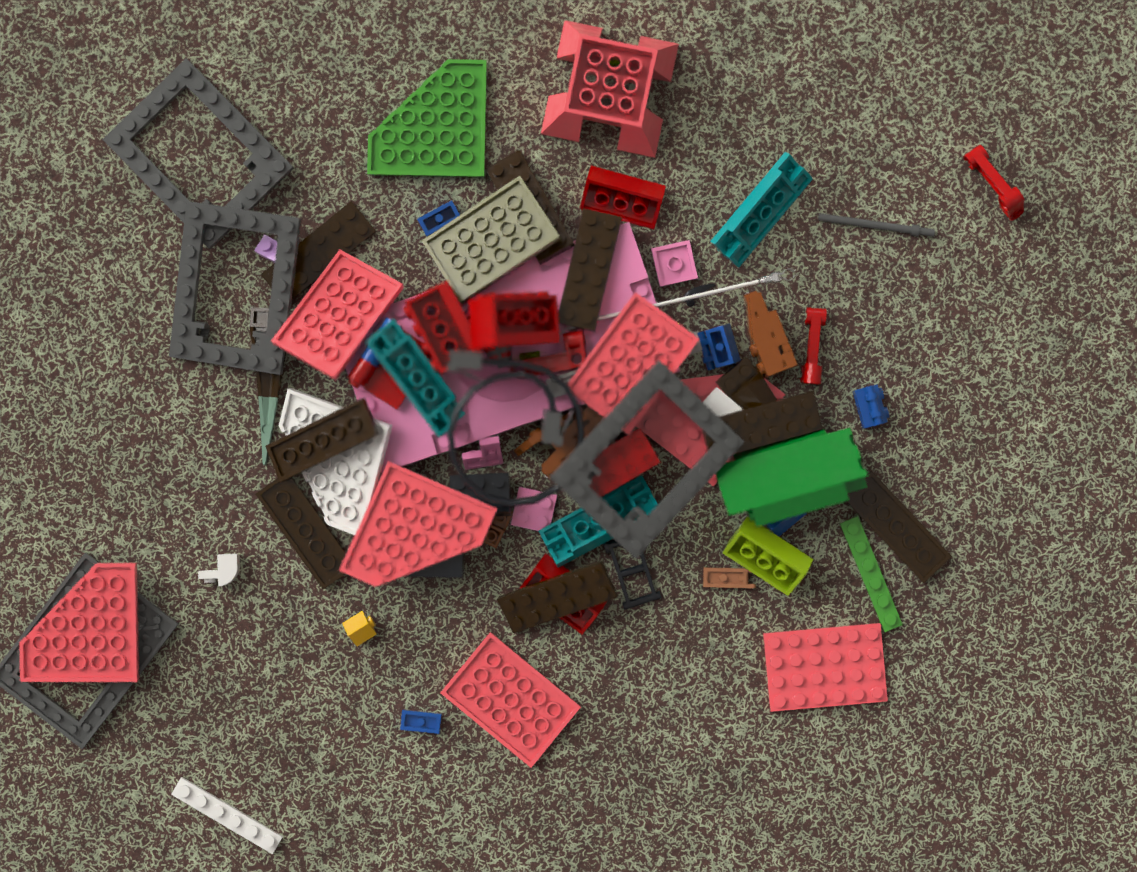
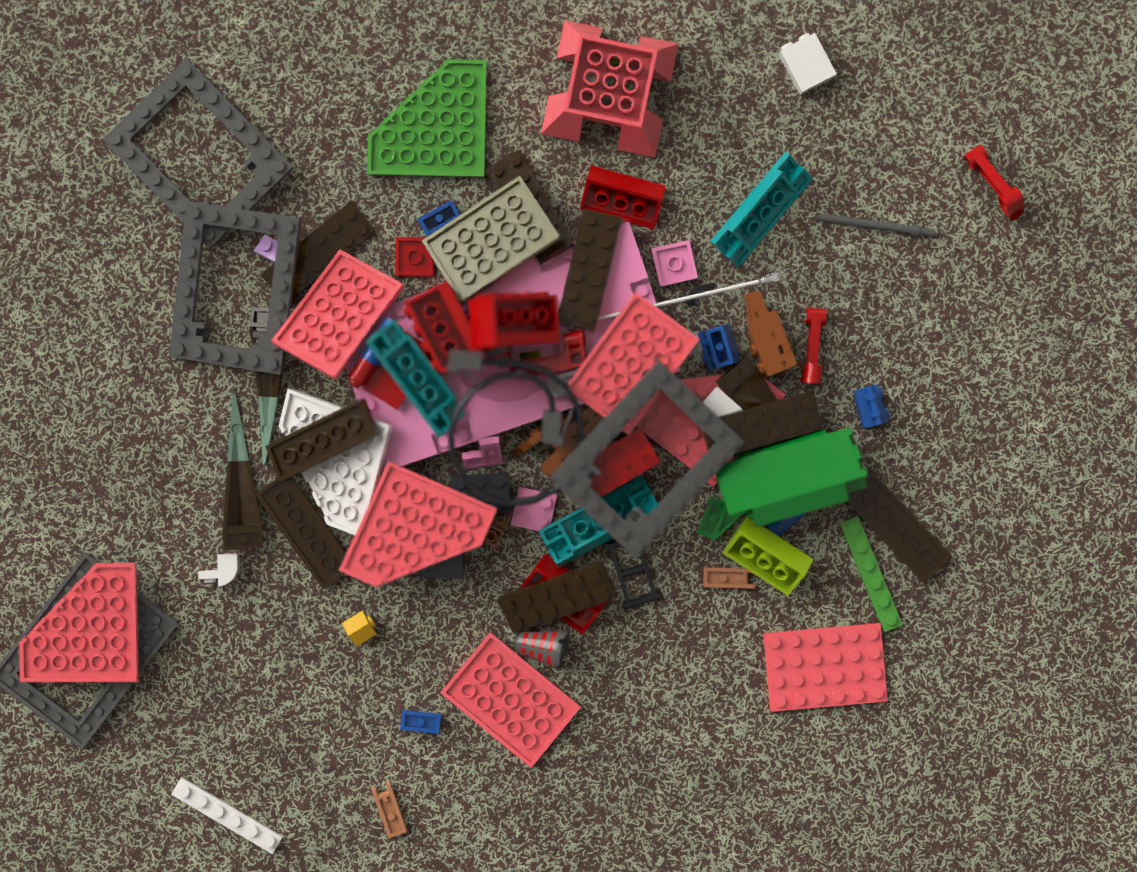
none -> dark brown plate [222,393,263,550]
none -> nougat hinge [371,781,407,839]
none -> red tile [395,237,434,277]
none -> dark grey cone [514,630,570,670]
none -> green wing [696,497,746,540]
none -> white brick [779,33,837,95]

